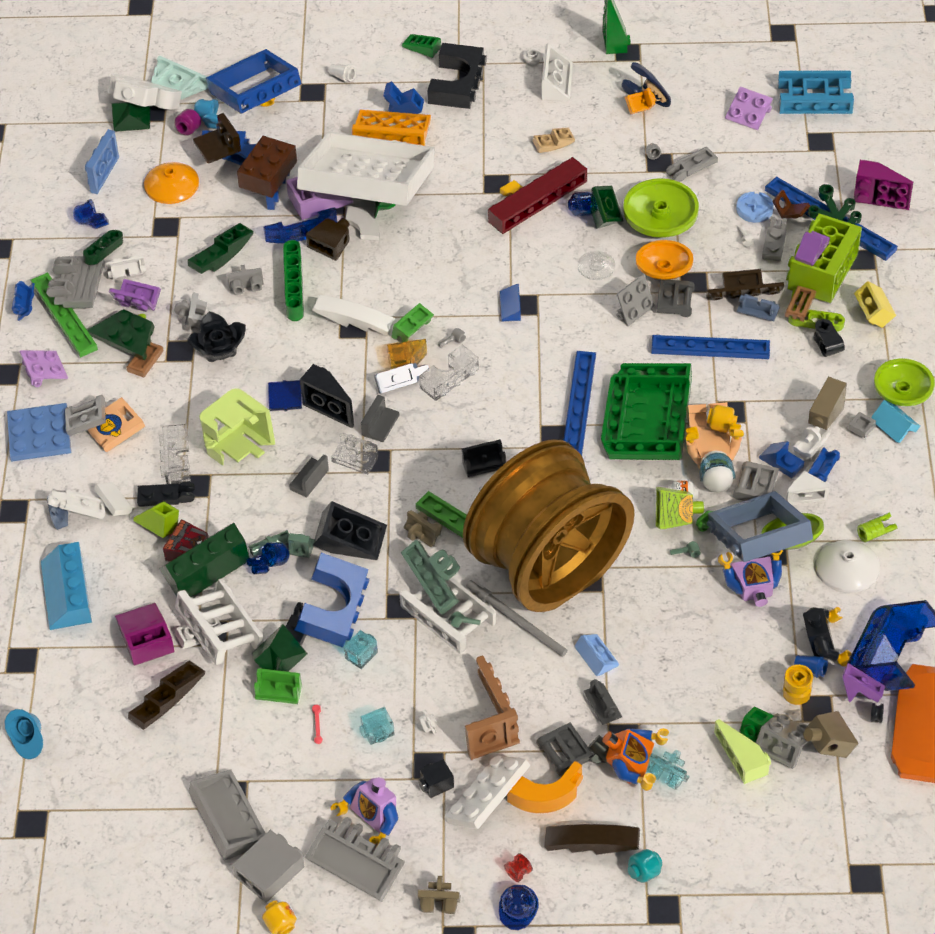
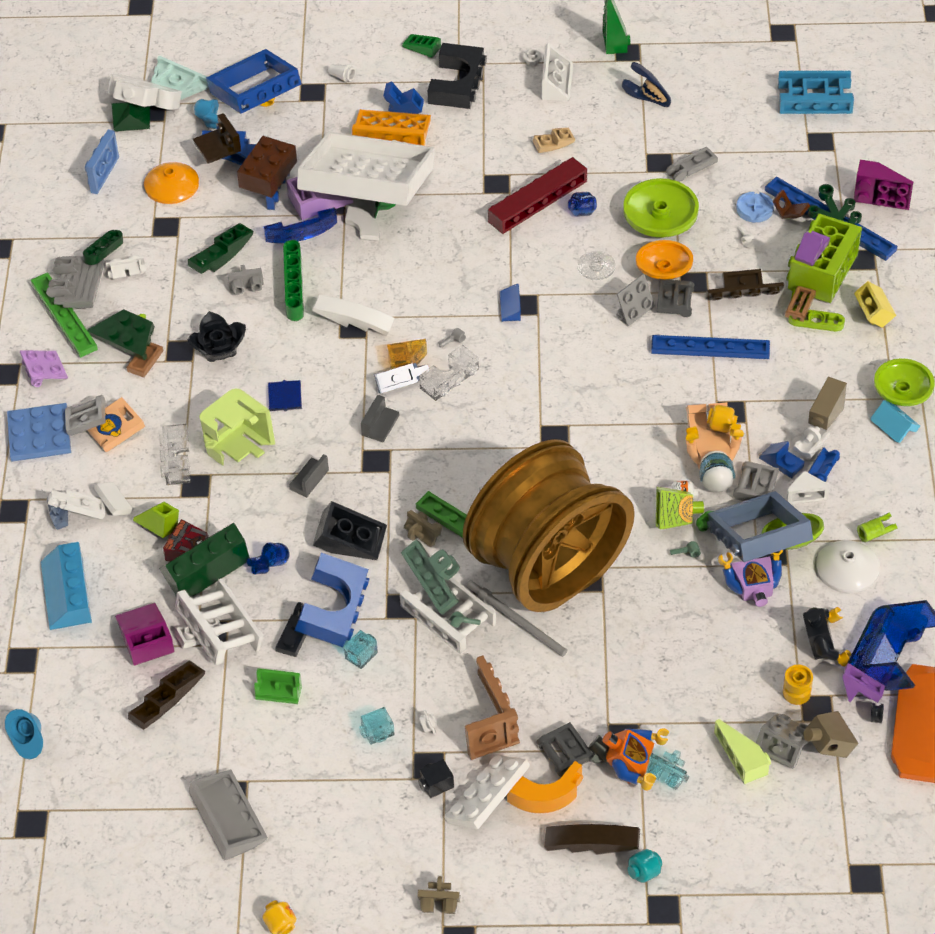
blue hinge [12,281,35,321] -> none
clear blue piece [73,199,109,229] -> none
medium lavender bracket [109,279,161,312] -> none
black hinge [137,482,195,507] -> none
magenta head [174,109,201,136] -> none
light grey hips [174,292,207,331] -> none
light grey brick [232,829,304,903] -> none
sand green pin [249,530,289,558] -> none
dark green slope [252,624,308,672] -> none
sand green bracket [288,533,314,558] -> none
black slope [300,364,354,428] -> none
light grey hinge [305,817,405,902] -> none
dark brown torso [306,218,350,261] -> none
coral hinge [312,705,323,744] -> none
clear bracket [331,433,378,475] -> none
torso [331,777,398,849] -> none
bright green hinge [391,303,434,345] -> none
black hinge [462,439,506,477] -> none
clear blue piece [499,885,539,930] -> none
yellow tile [500,180,522,196] -> none
clear red wheel [504,853,533,883] -> none
blue tile [563,351,596,456] -> none
light blue slope [575,634,619,676] -> none
dark grey hinge [584,679,622,725] -> none
dark green slope [591,185,624,229] -> none
green slope [601,363,692,460] -> none
light orange bracket [625,88,656,115] -> none
light grey hinge [646,143,661,160] -> none
lavender hinge [725,87,773,130] -> none
sand blue hinge [737,294,780,321] -> none
green bracket [739,706,774,743] -> none
light grey hinge [762,216,787,261] -> none
blue cone [794,655,828,678] -> none
black piece [814,319,845,357] -> none
light grey plate [848,412,876,438] -> none

